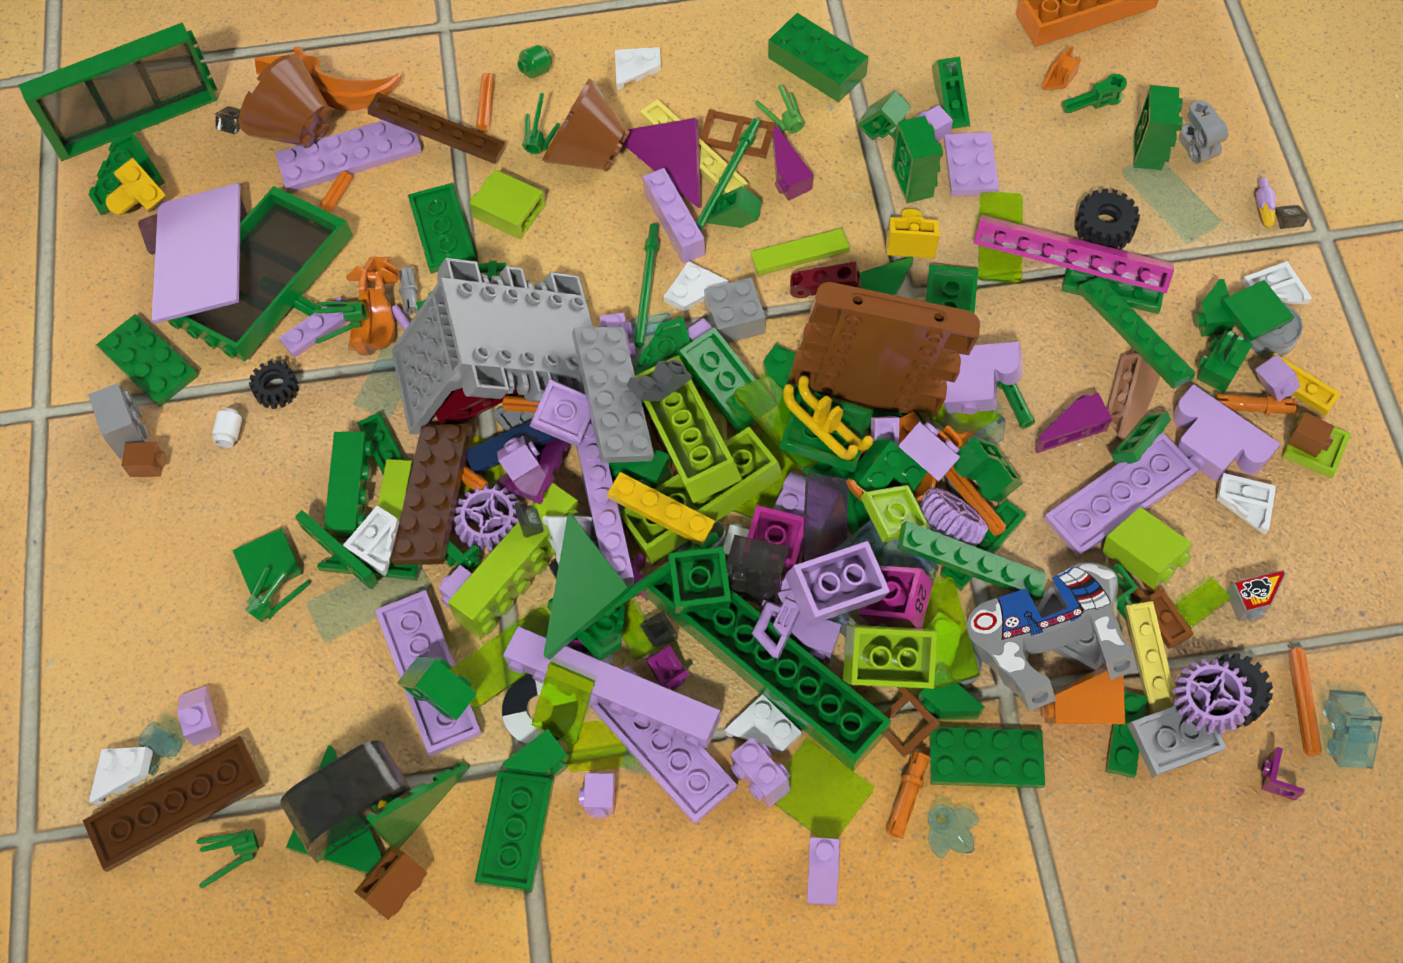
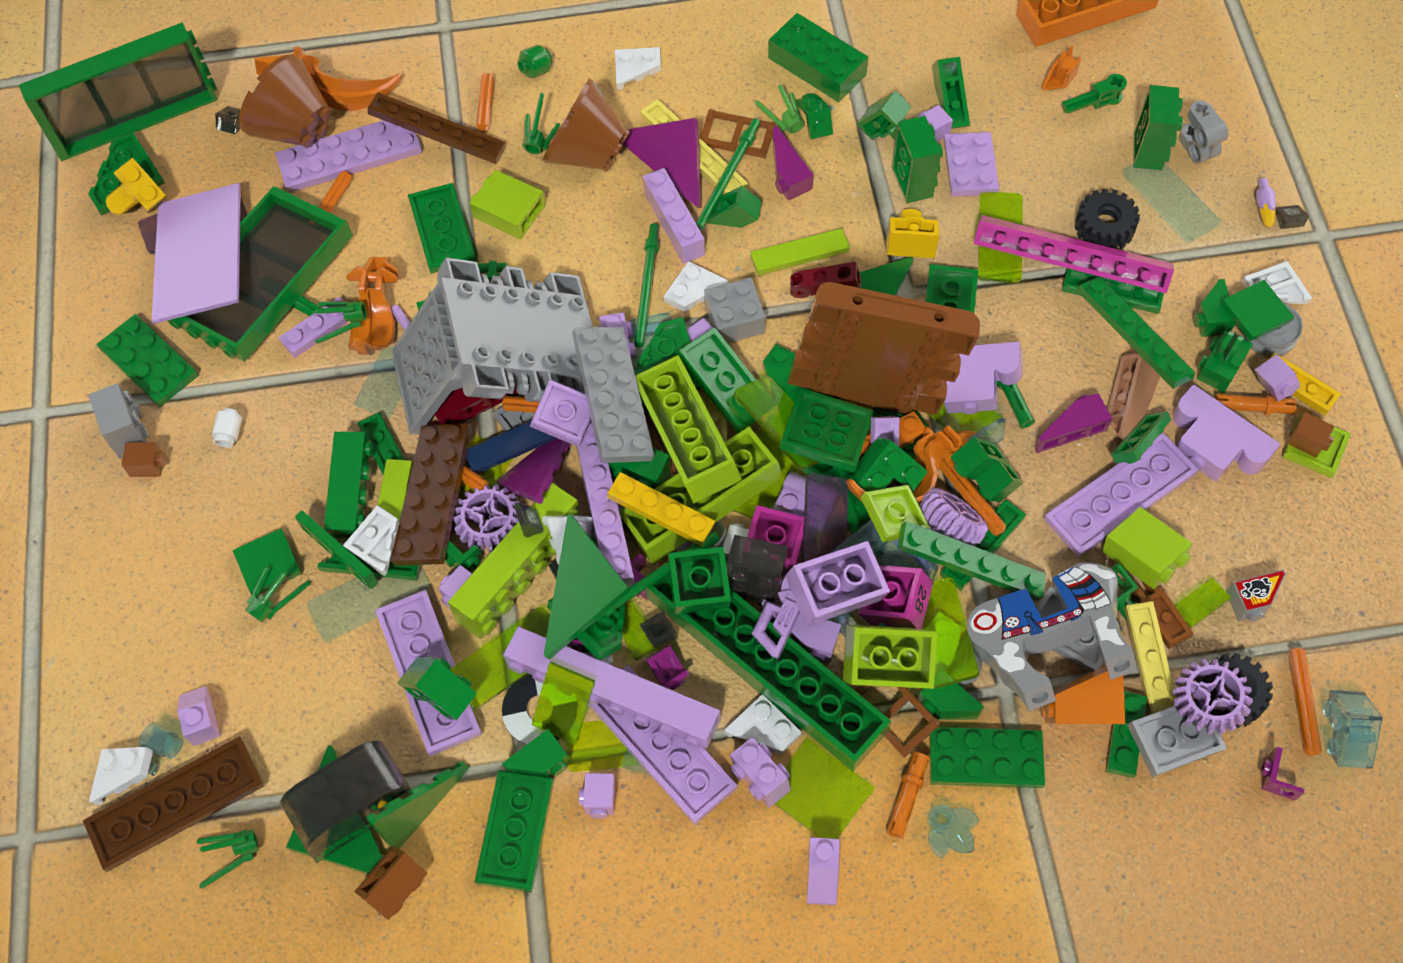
black tyre [249,360,299,409] -> none
light grey axle [399,267,419,315] -> none
lavender brick [497,436,540,481] -> none
dark grey slope [627,360,692,401] -> none
yellow piece [783,376,873,460] -> none
lavender brick [899,422,960,481] -> none
white wing [1217,473,1276,534] -> none
none -> green bracket [796,93,833,140]

